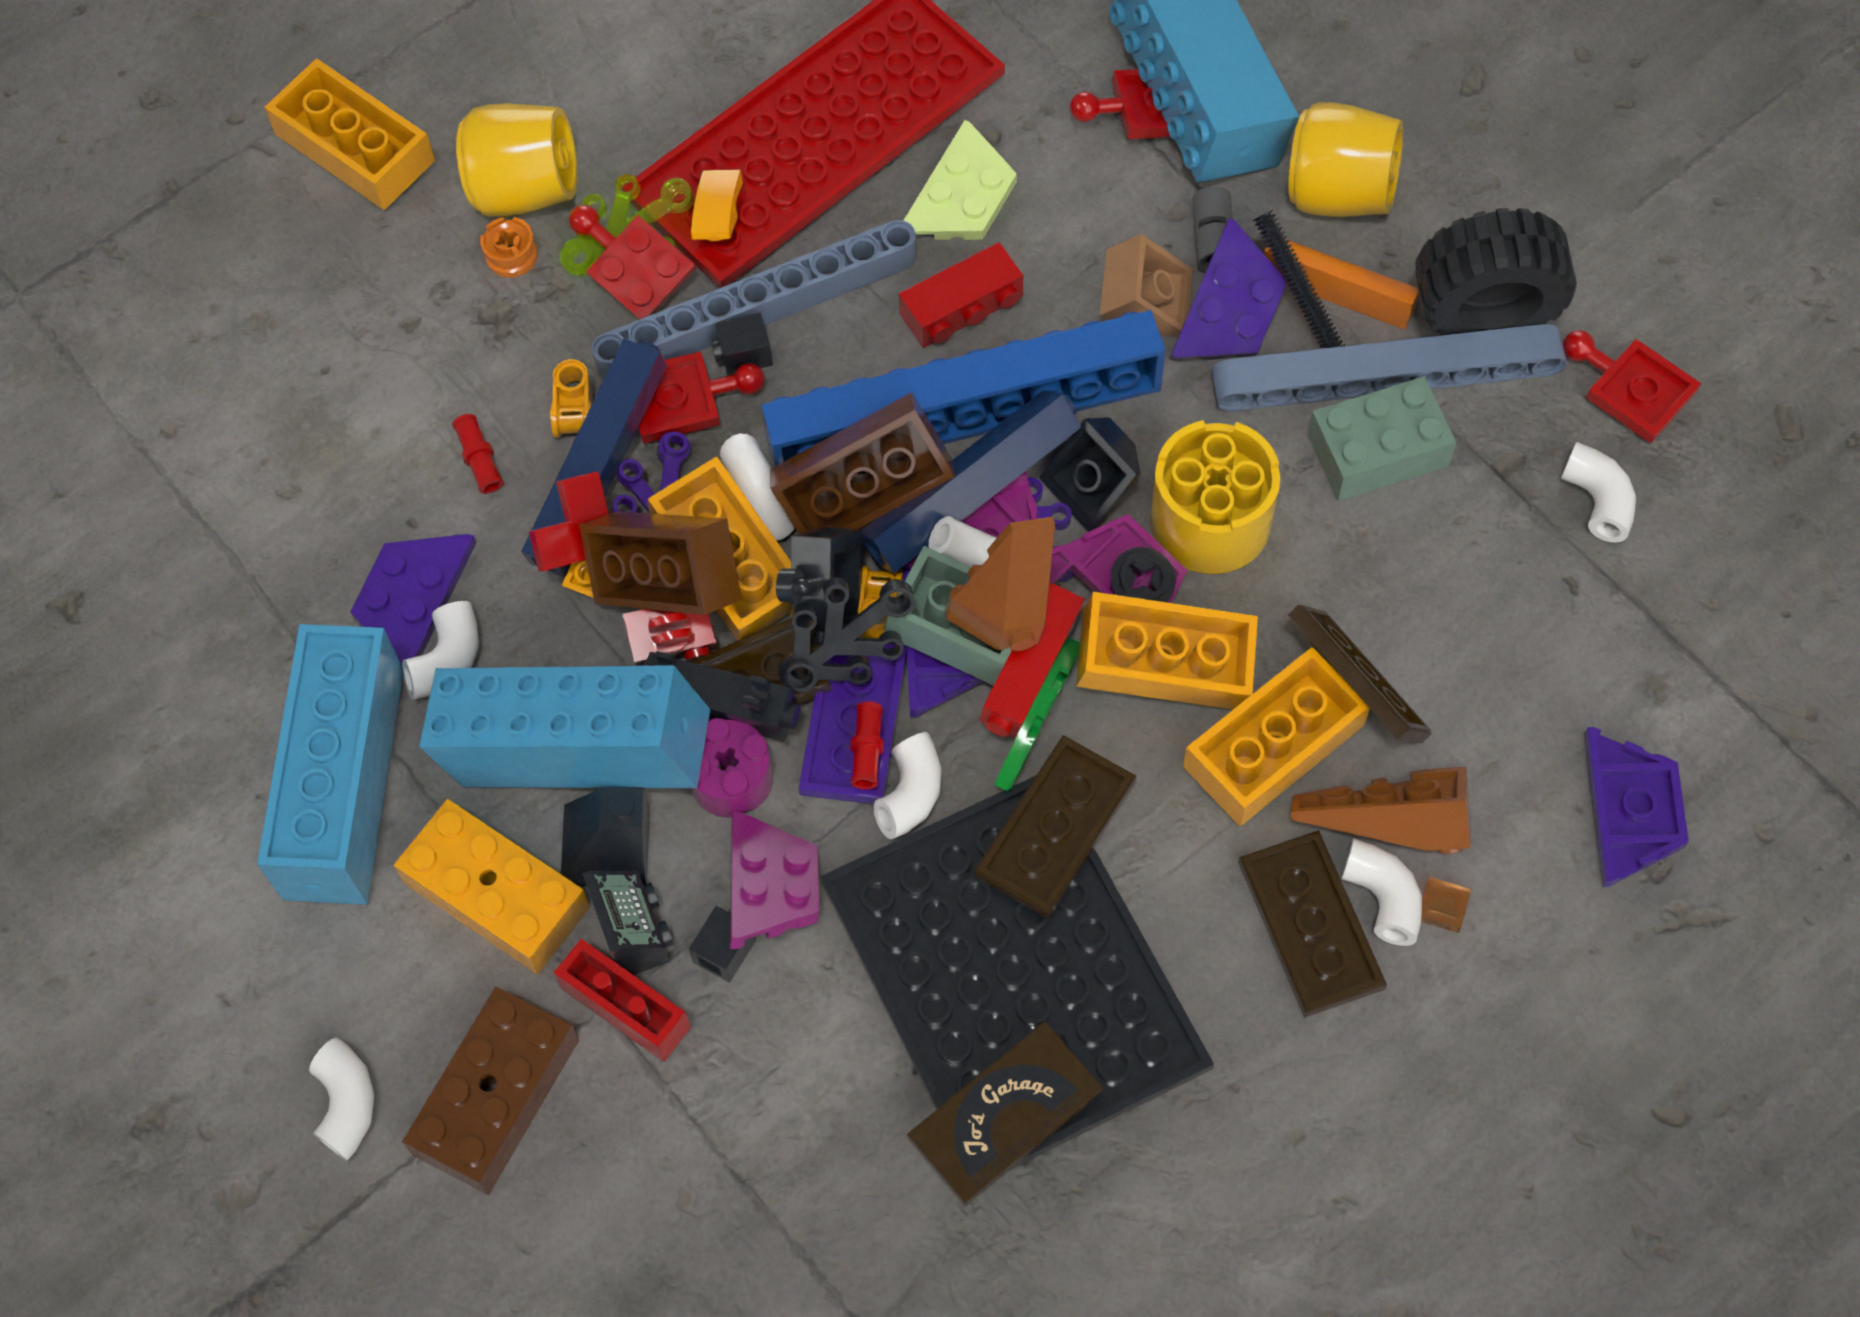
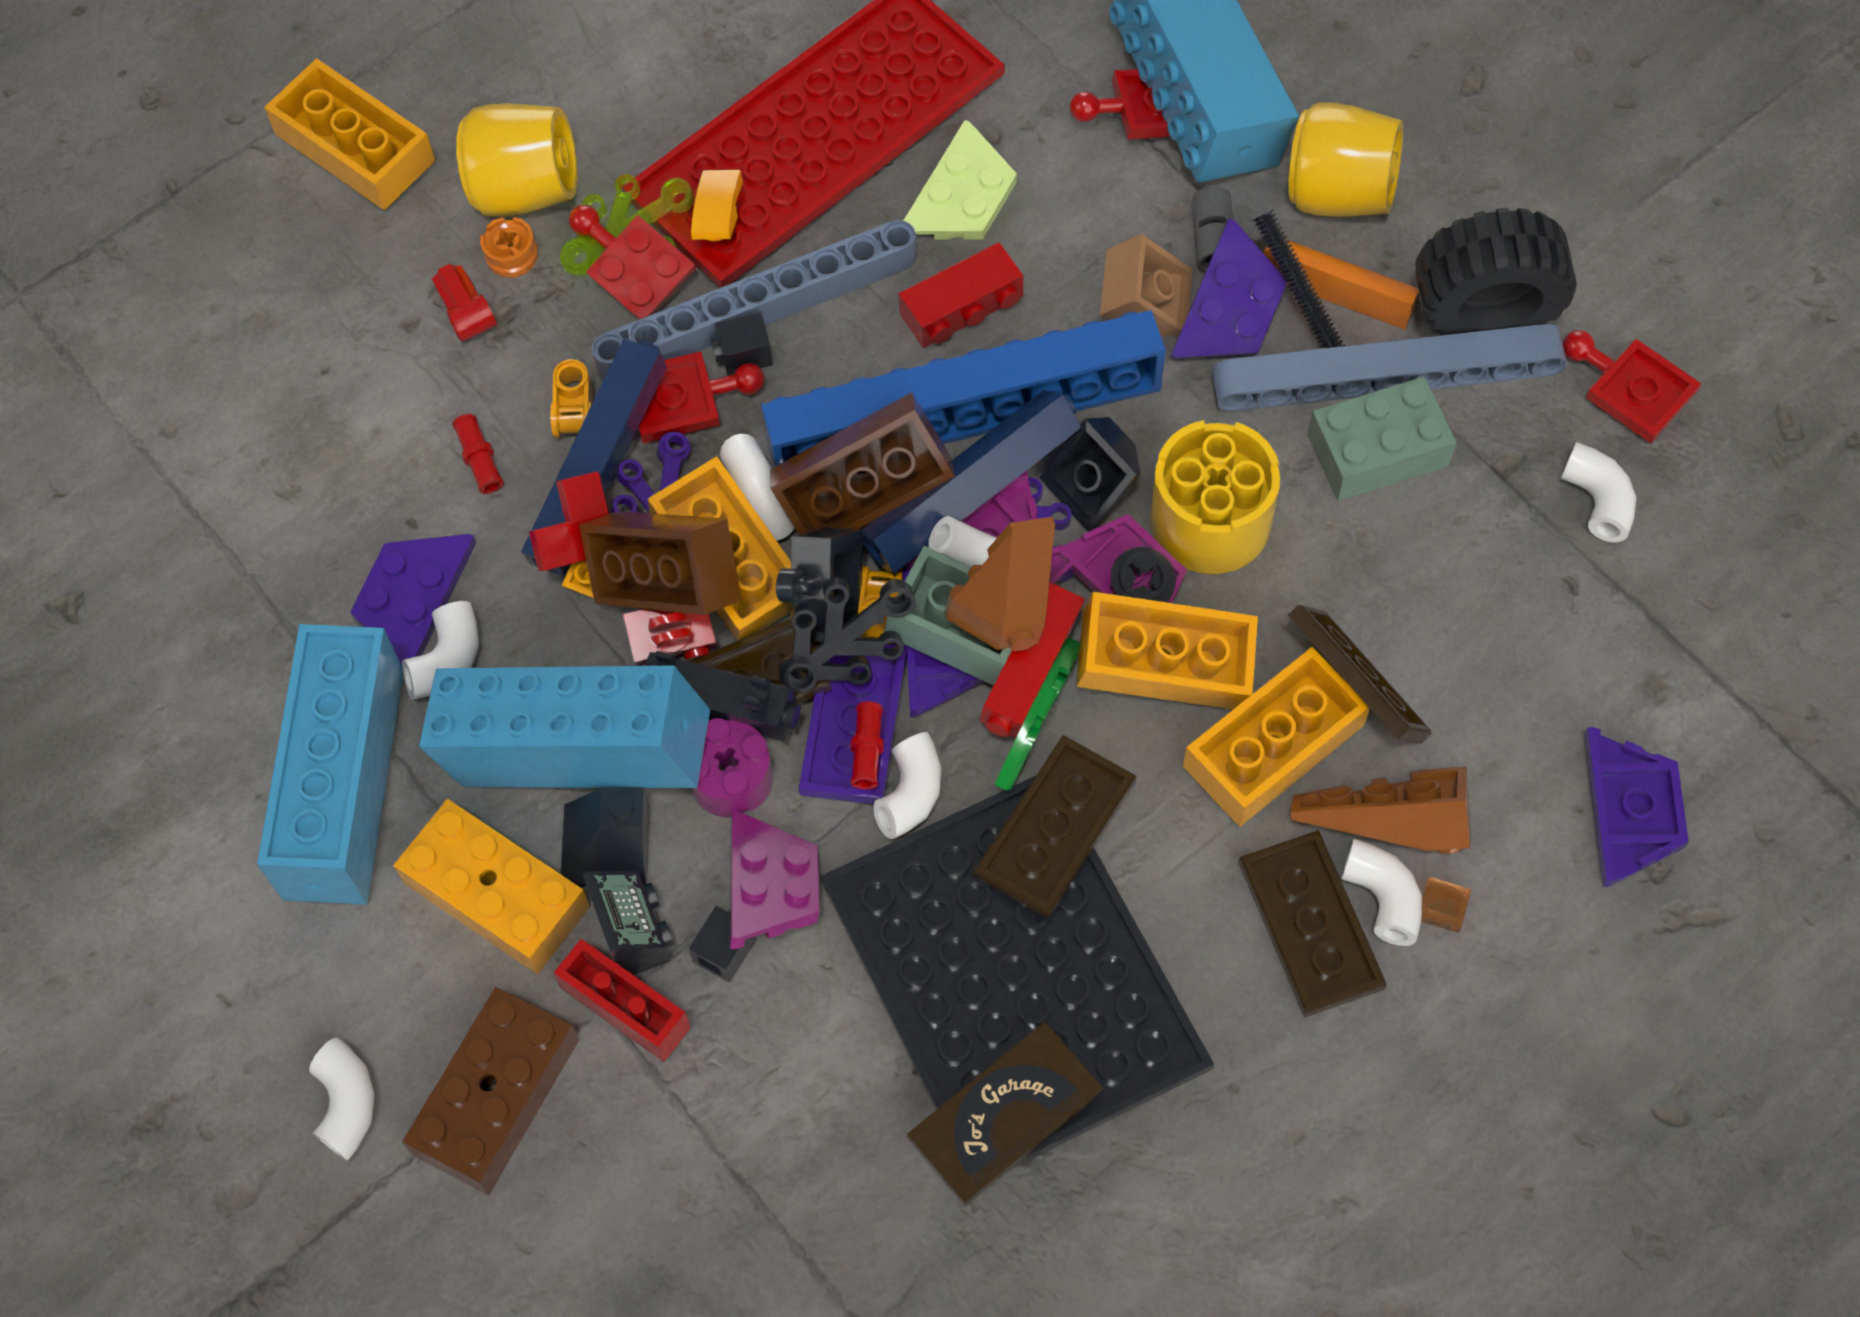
none -> red piece [431,263,497,342]

